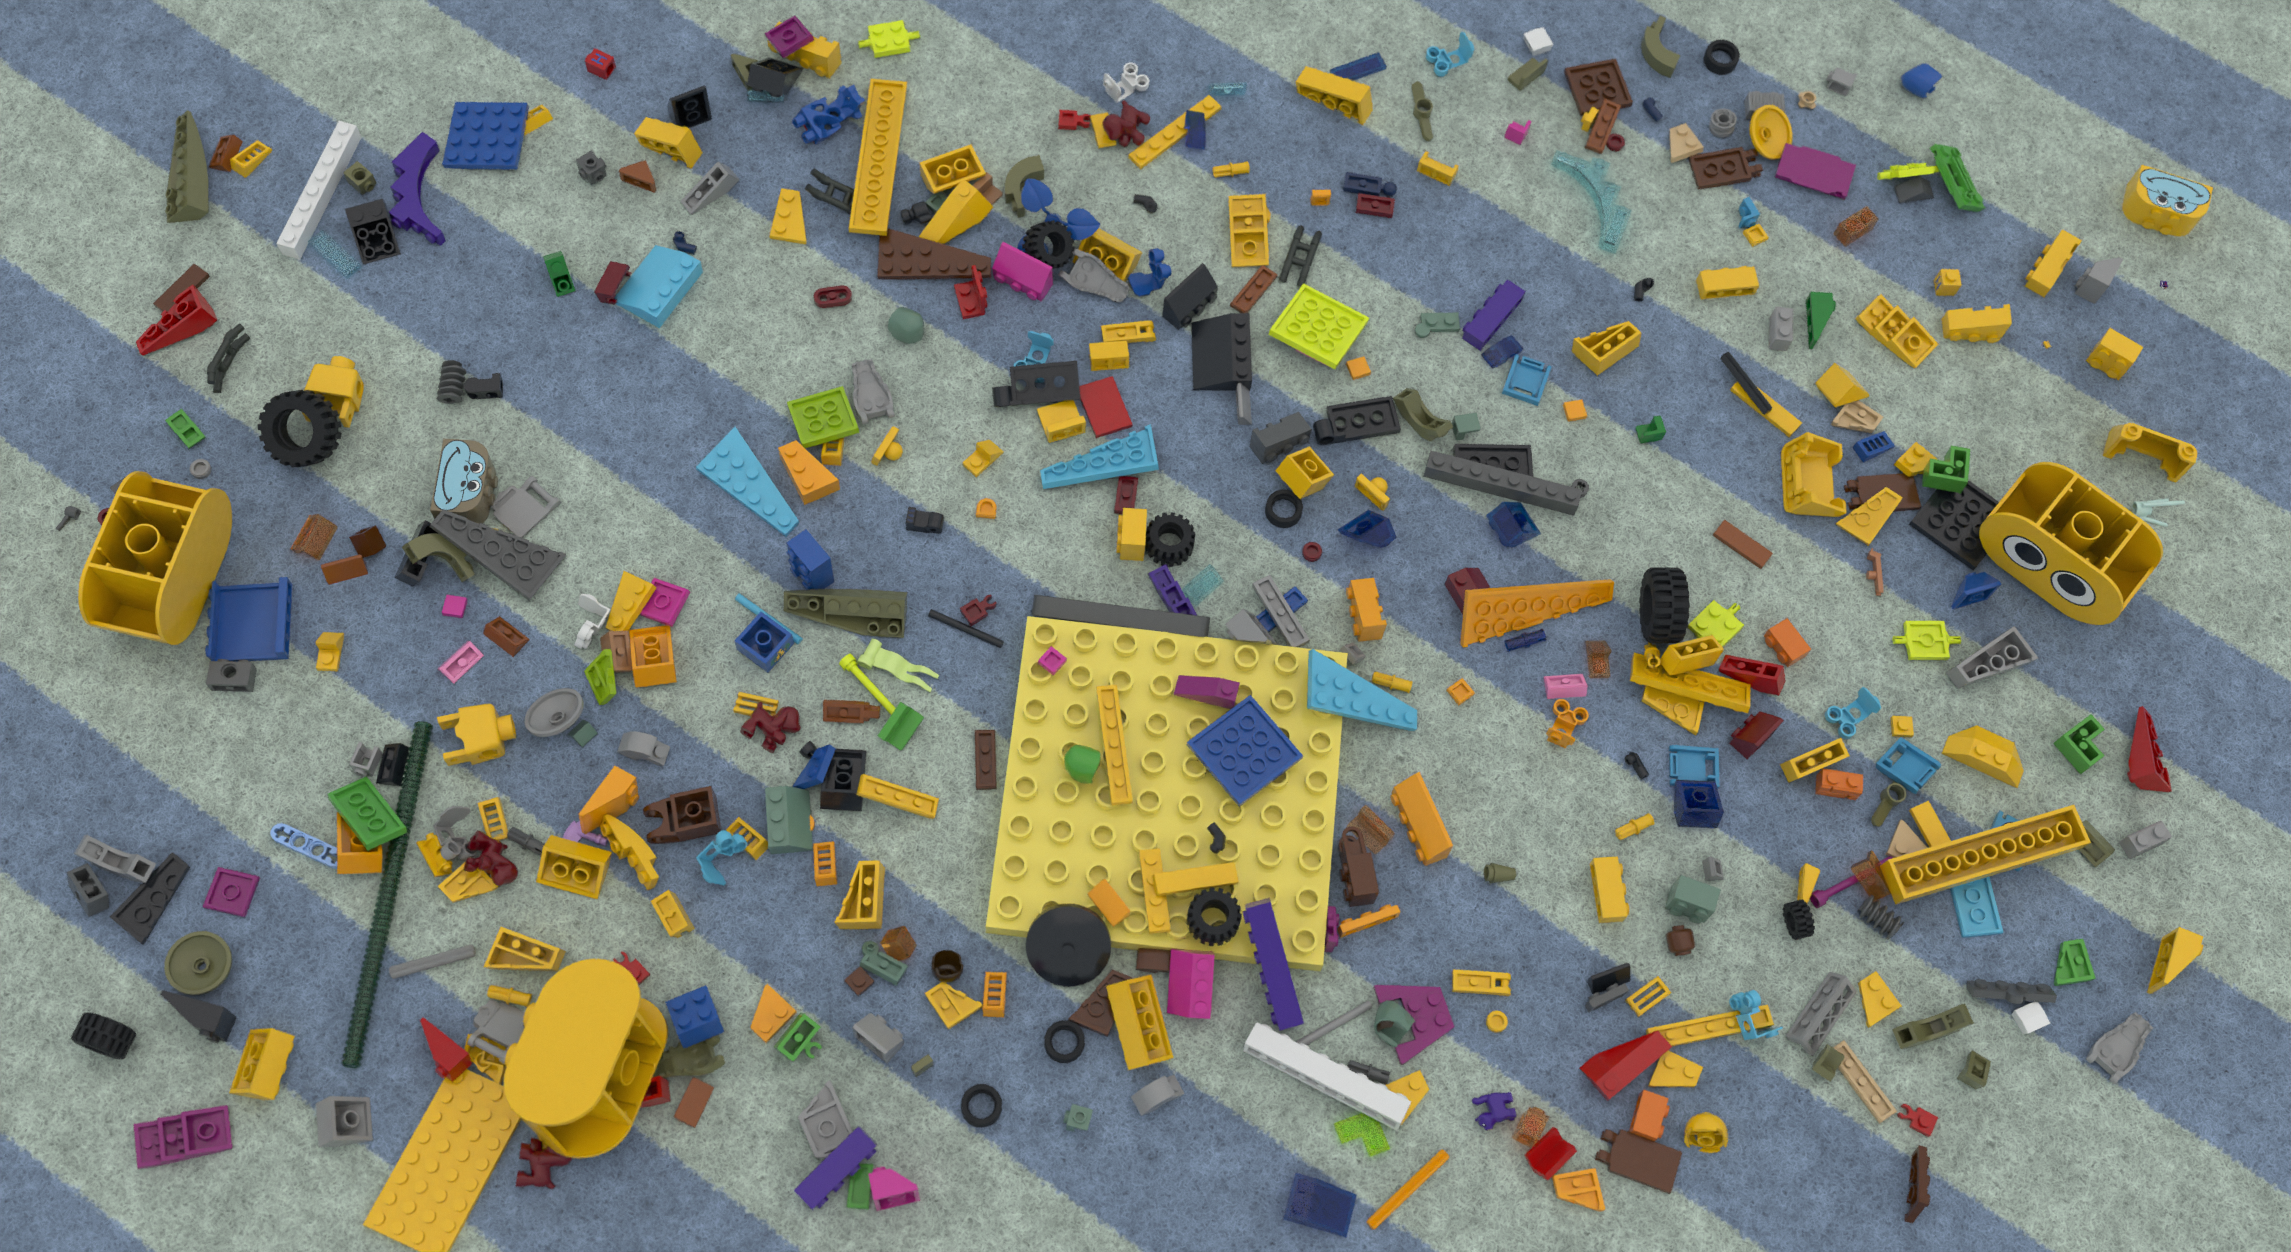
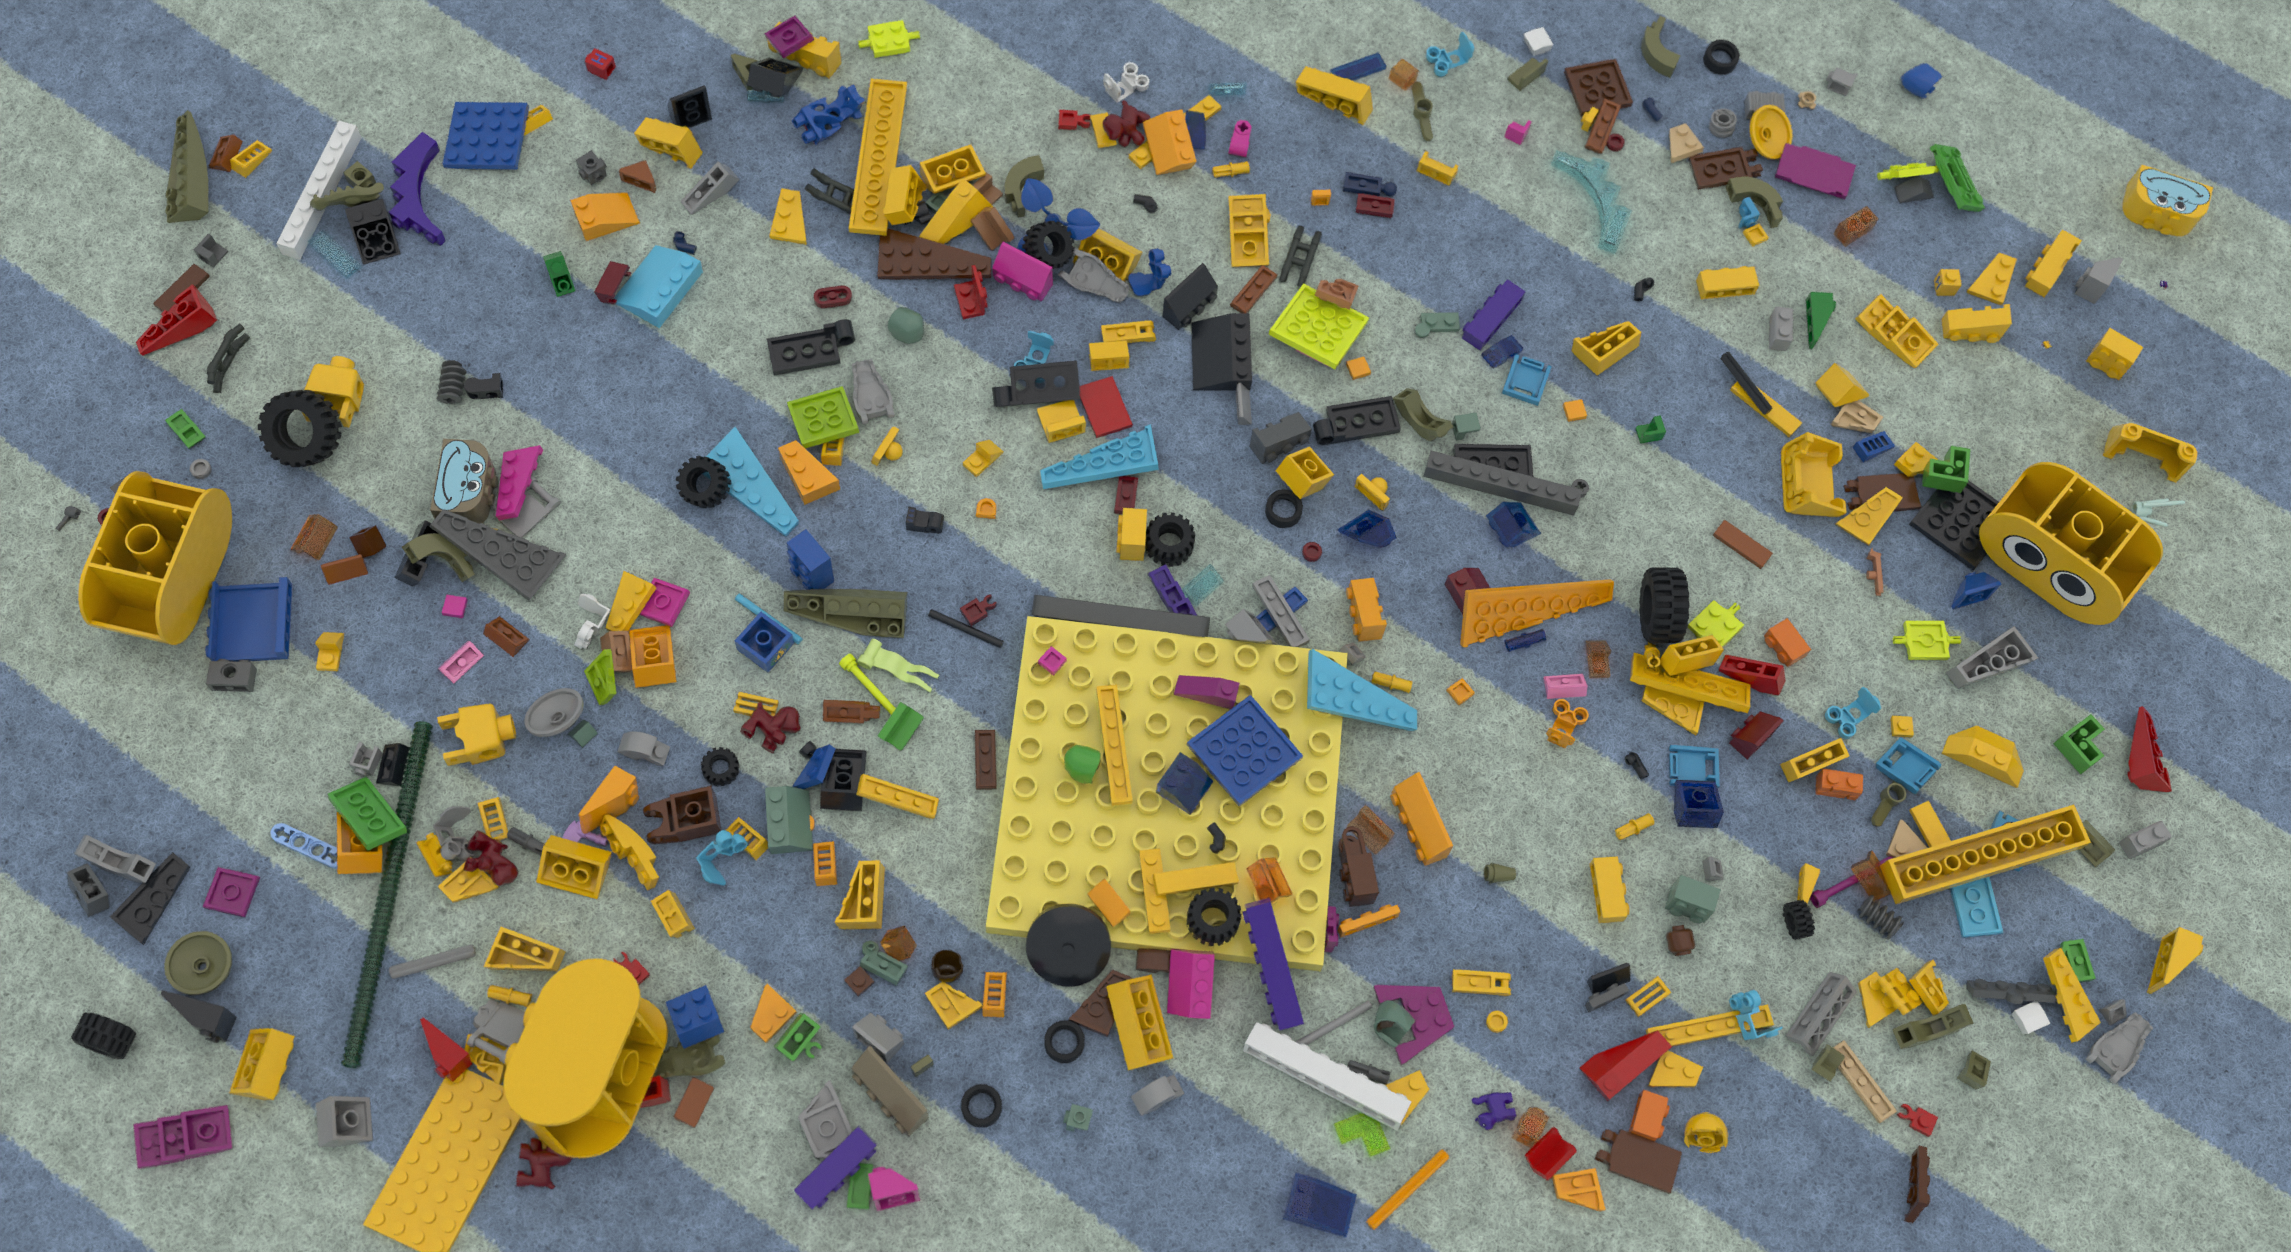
none -> dark grey panel [194,234,228,268]
none -> olive animal [310,182,384,211]
none -> dark pink wing [496,445,543,521]
none -> light orange slope [570,193,640,241]
none -> black tyre [676,456,731,508]
none -> black tyre [701,747,739,786]
none -> black hinge [767,319,855,375]
none -> dark tan slope [851,1046,929,1136]
none -> yellow wedge [883,165,927,225]
none -> medium nougat panel [971,207,1015,250]
none -> light orange slope [1142,109,1197,175]
none -> clear blue slope [1156,752,1213,815]
none -> dark pink piece [1228,120,1251,157]
none -> clear orange panel [1246,857,1292,903]
none -> nougat plate [1314,279,1358,310]
none -> clear orange panel [1389,59,1419,91]
none -> olive arch [1726,177,1783,228]
none -> yellow plate [1877,968,1923,1016]
none -> yellow wing [1909,960,1949,1016]
none -> yellow wing [1966,252,2017,305]
none -> yellow wing [2043,948,2101,1043]
none -> light grey slope [2099,999,2126,1025]

